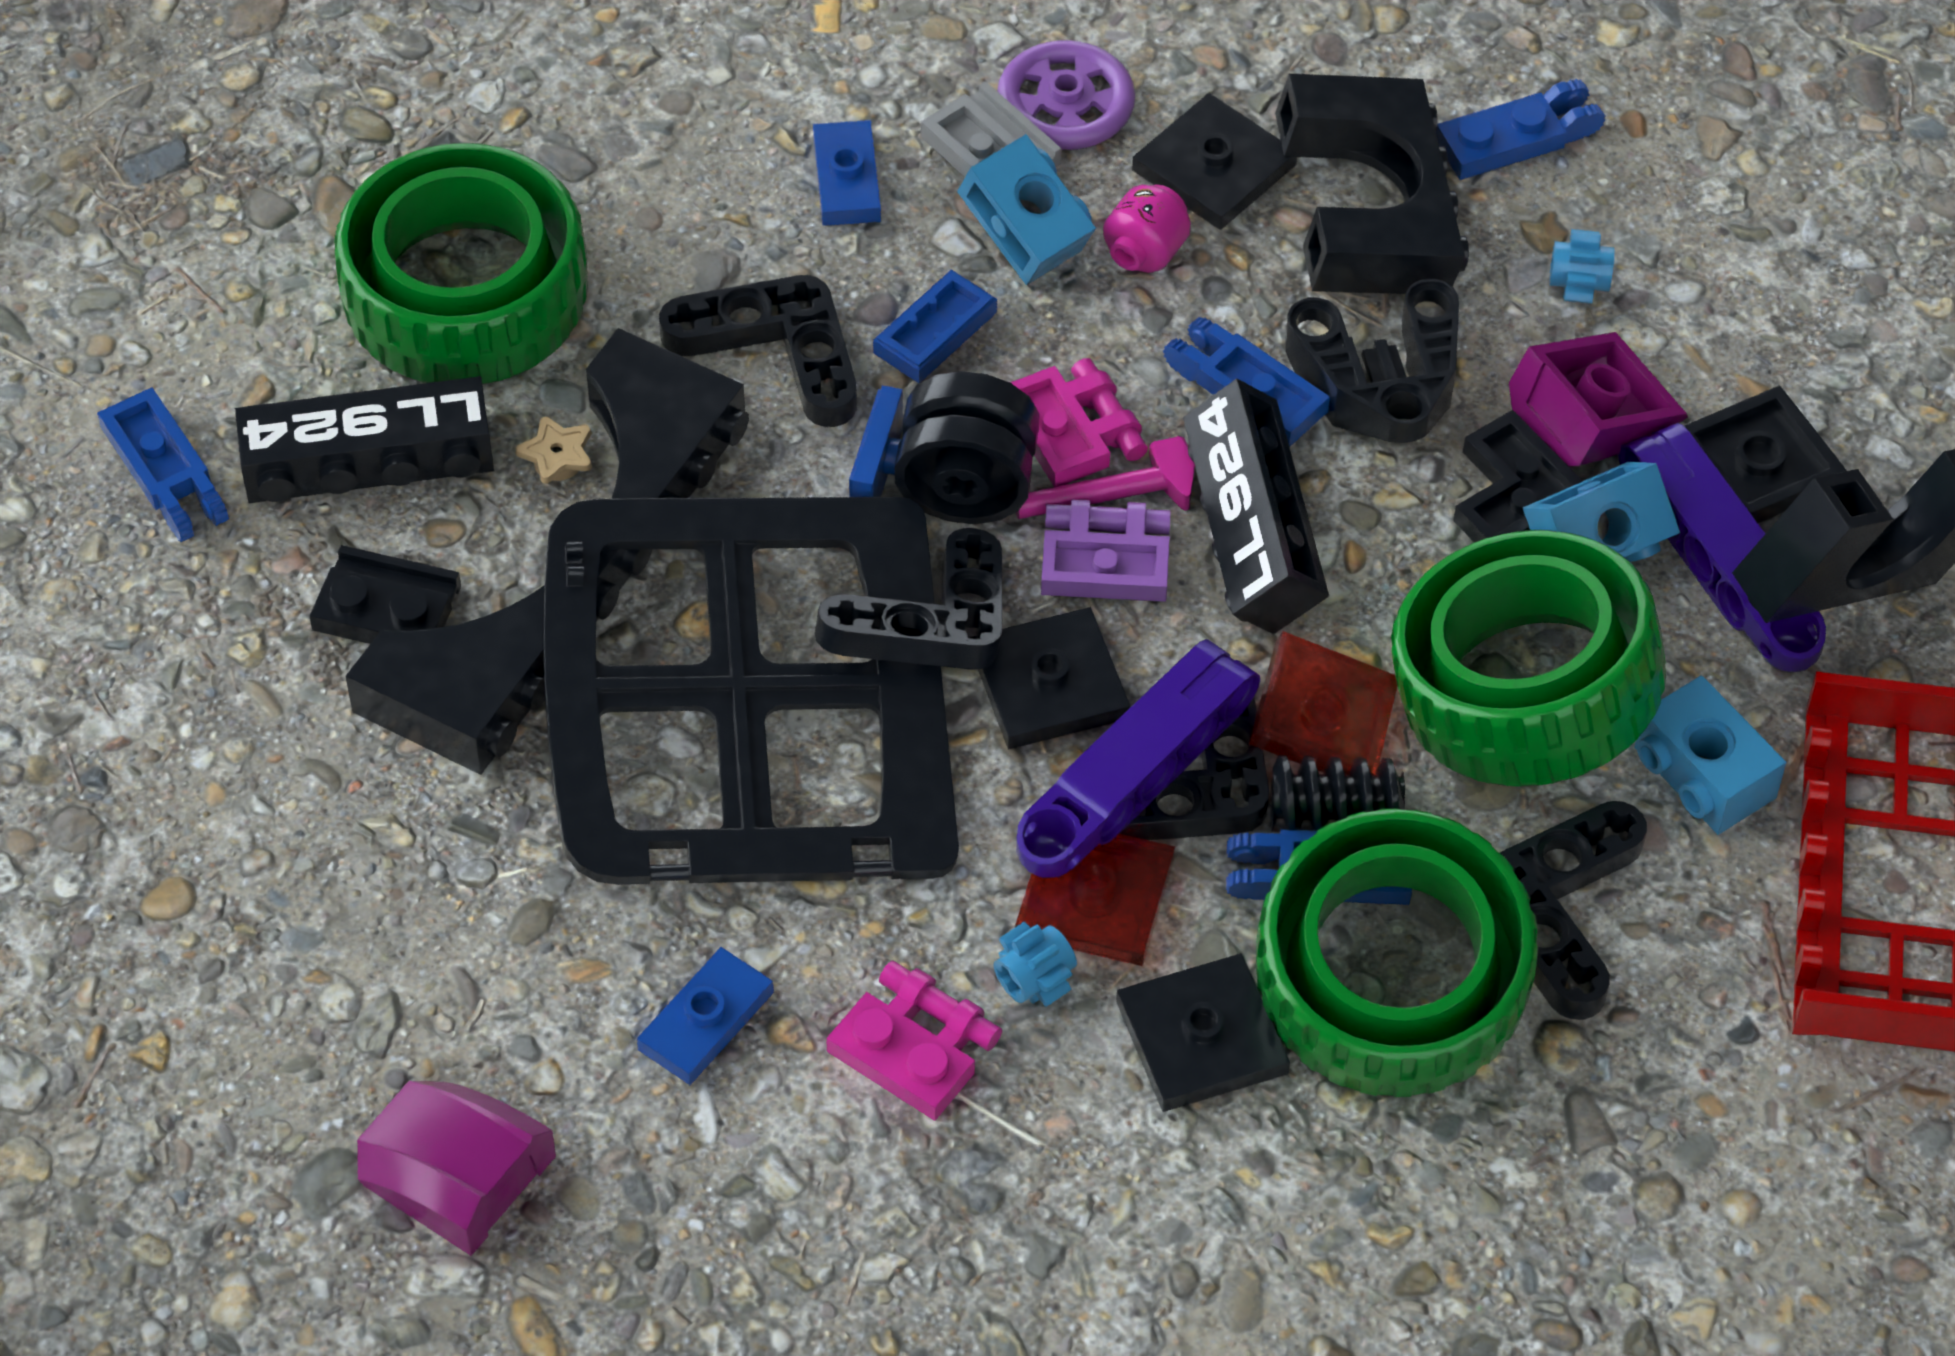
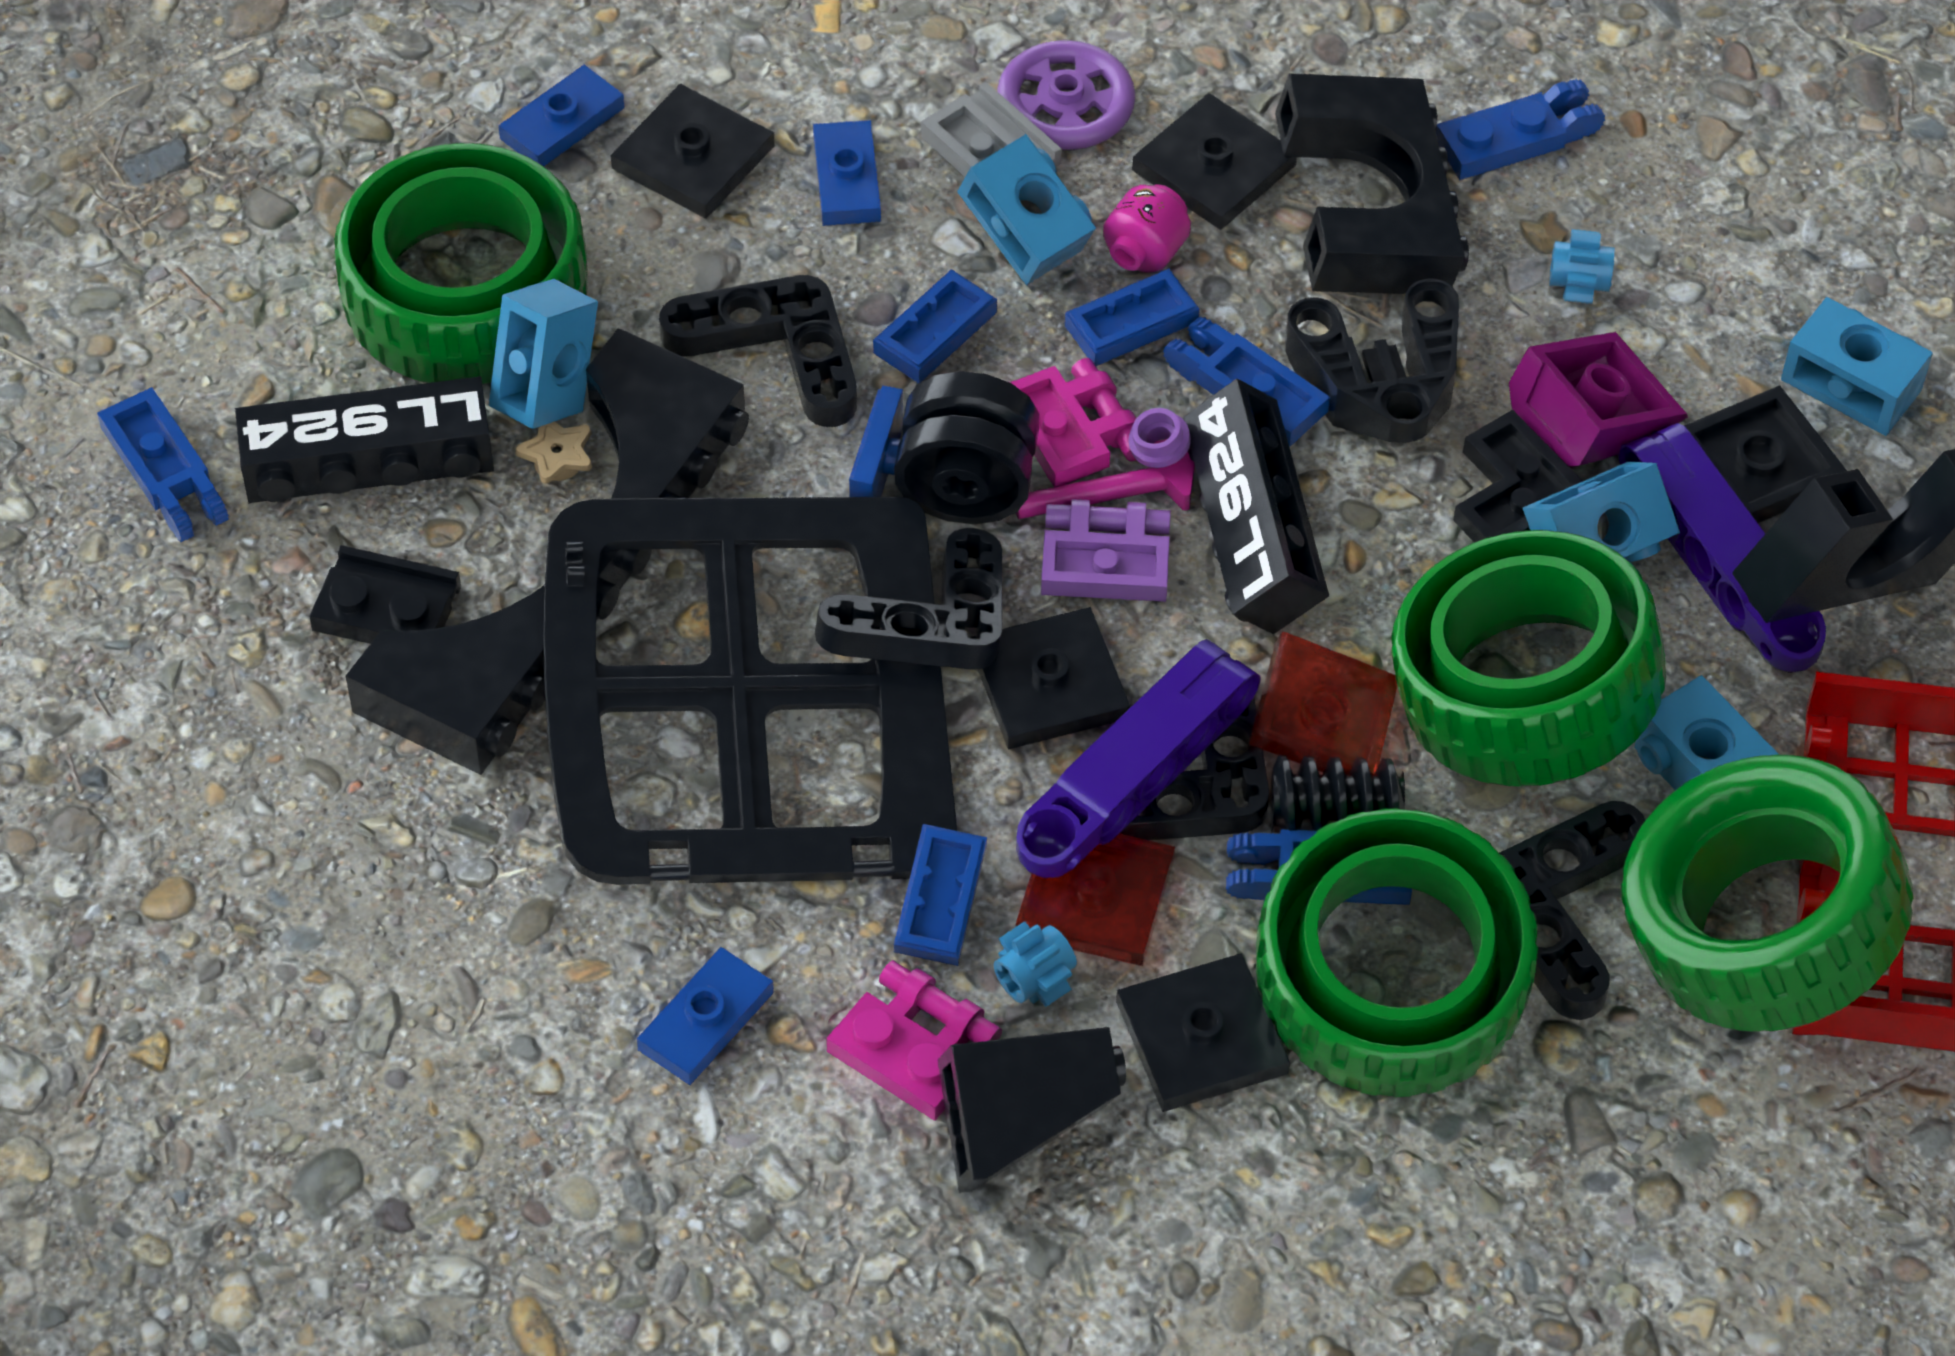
magenta slope [357,1081,556,1256] -> none
none -> dark azure brick [488,279,598,429]
none -> blue plate [498,64,625,166]
none -> black plate [611,83,775,219]
none -> blue plate [894,824,987,966]
none -> black slope [937,1027,1126,1193]
none -> blue plate [1065,269,1200,366]
none -> medium lavender plate [1128,408,1191,468]
none -> green tyre [1621,754,1914,1032]
none -> dark azure brick [1781,297,1933,436]

